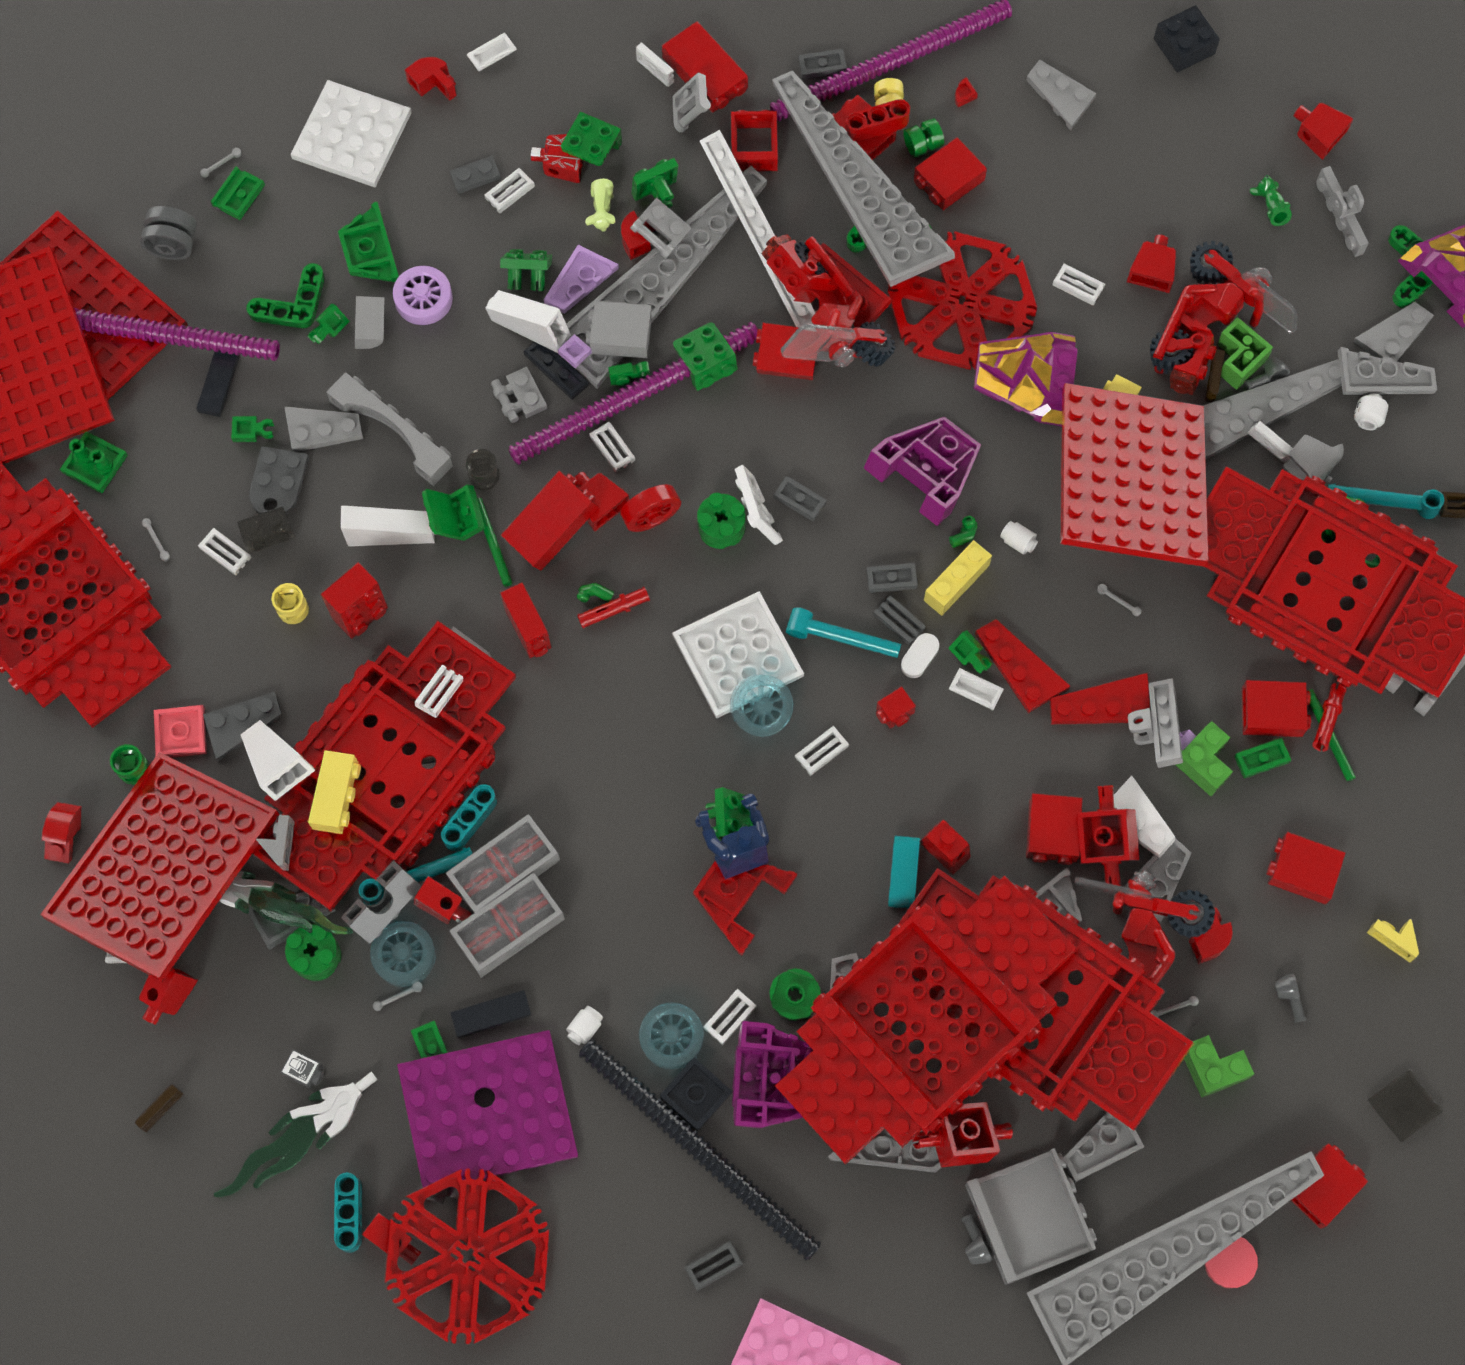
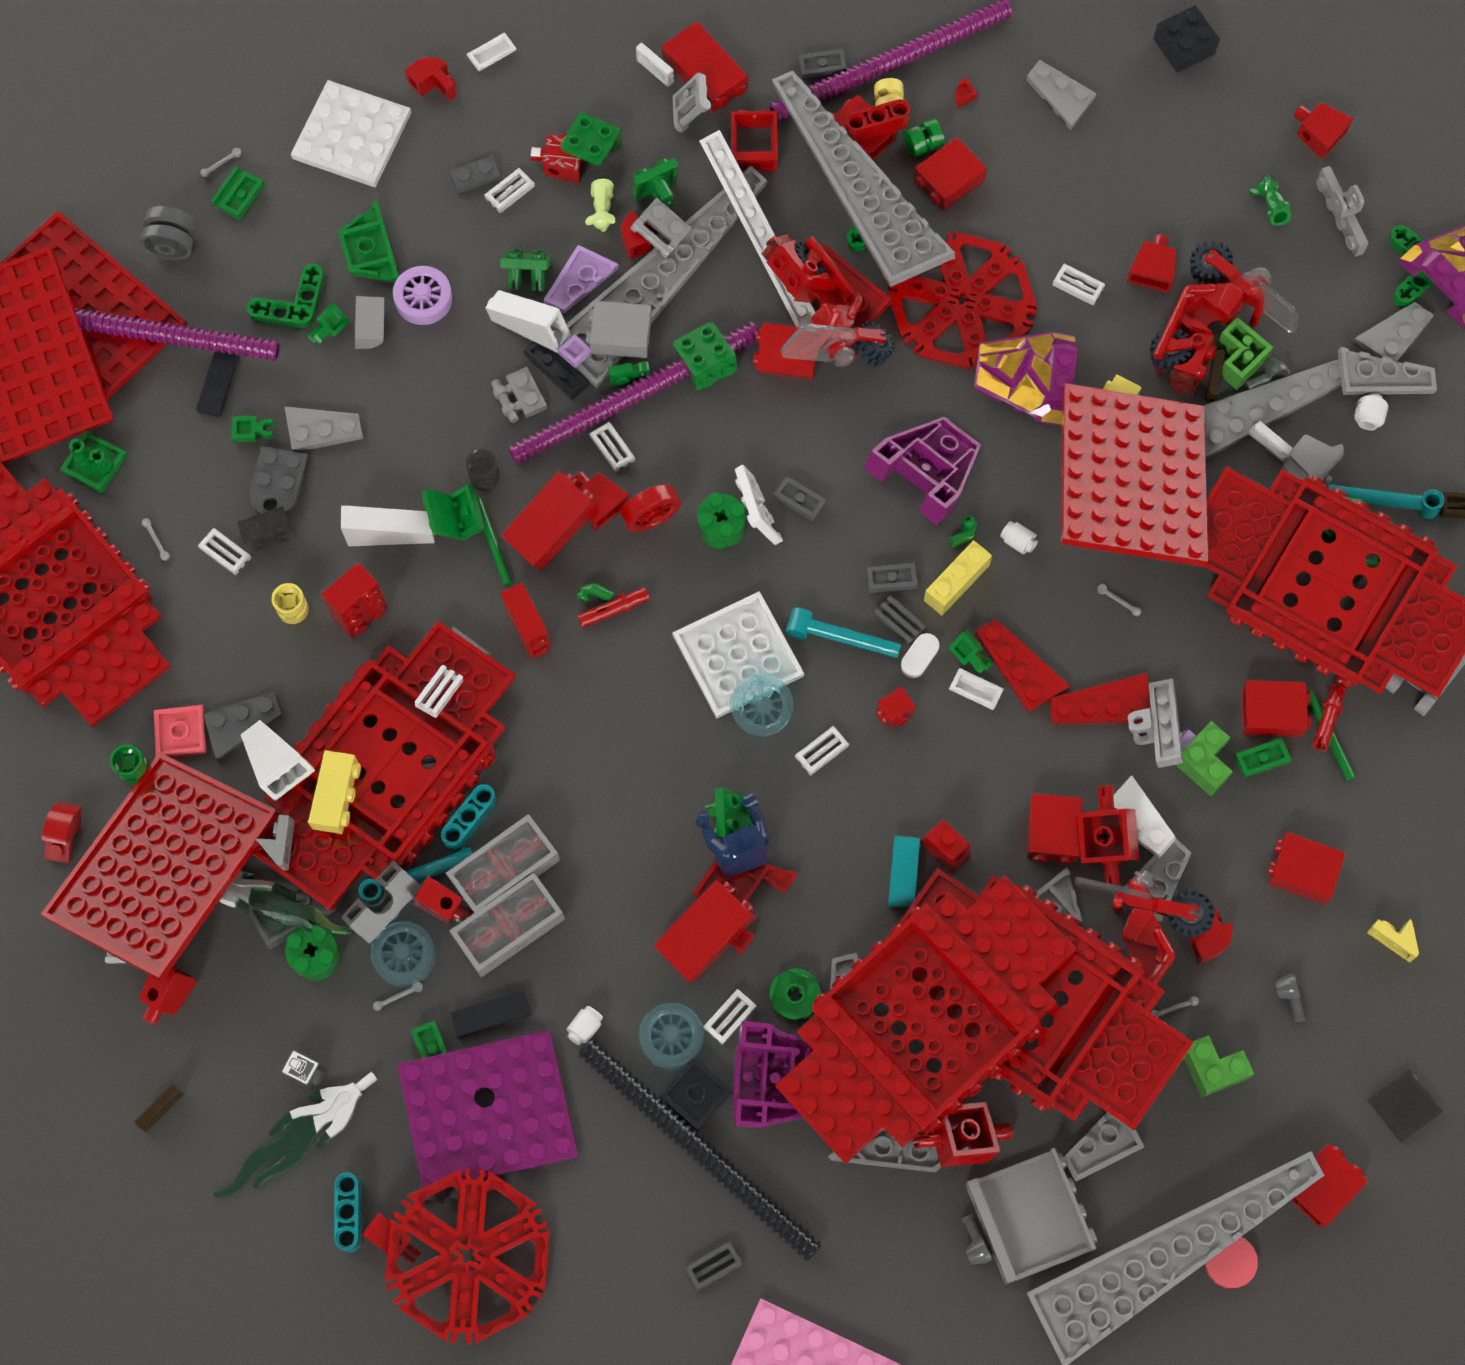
light grey arch [326,372,453,486] -> none
none -> red brick [653,879,757,983]

